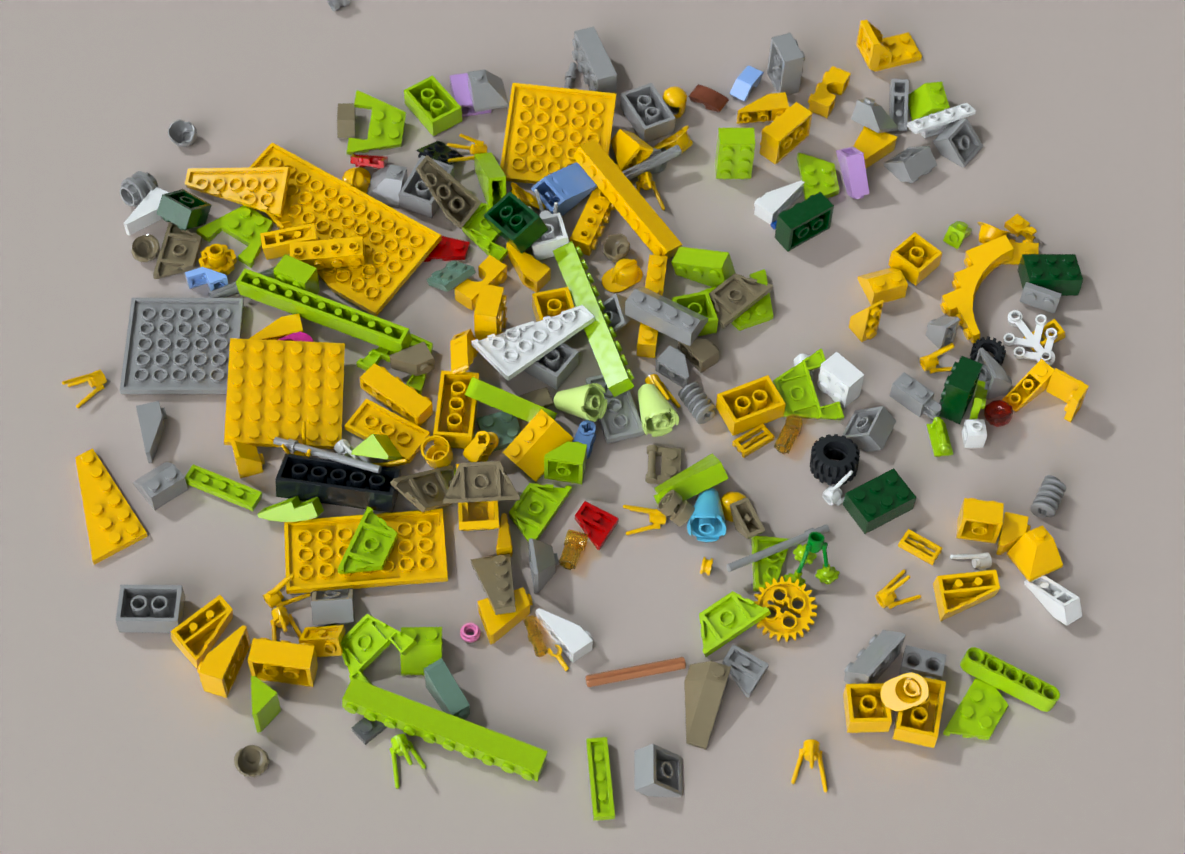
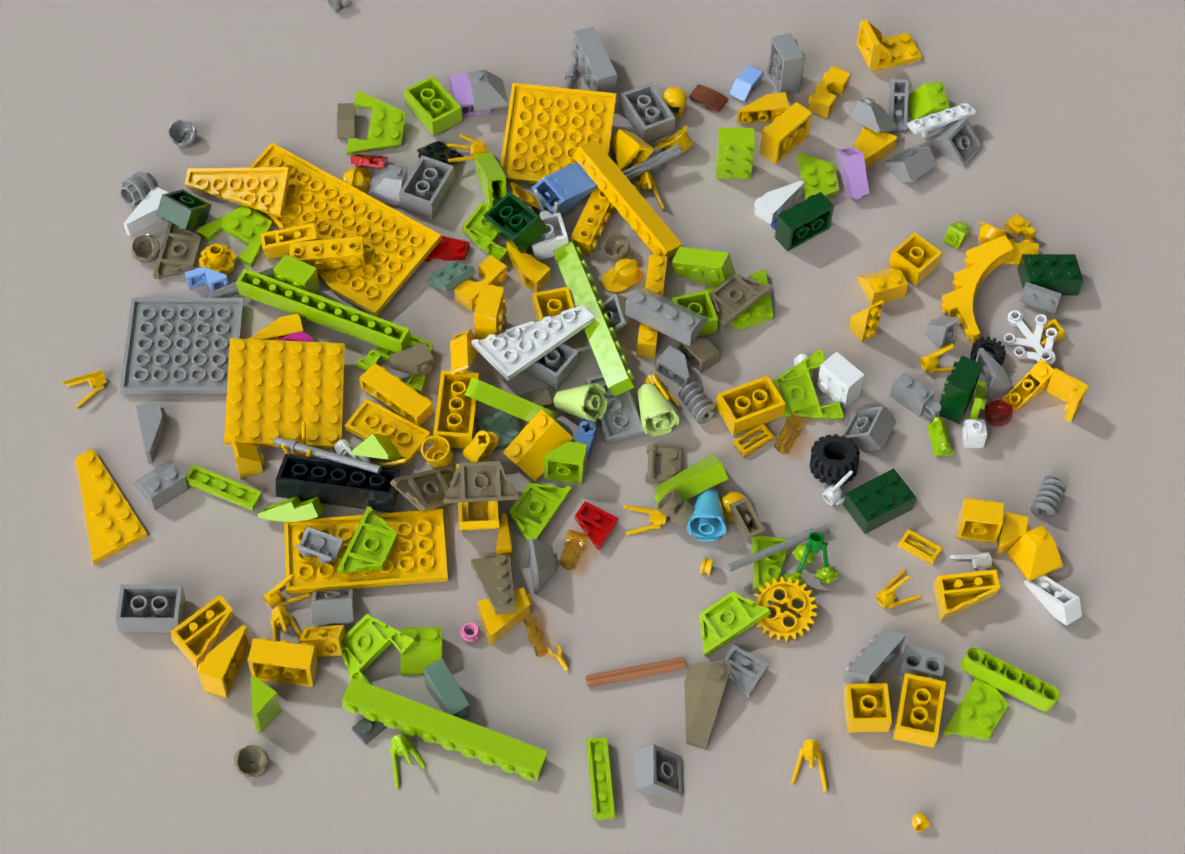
dark tan wedge [416,155,482,229] -> none
white slope [536,608,593,663] -> none
yellow piece [880,672,929,711] -> none
none -> light grey bracket [295,526,345,565]
none -> yellow hinge [912,813,931,832]

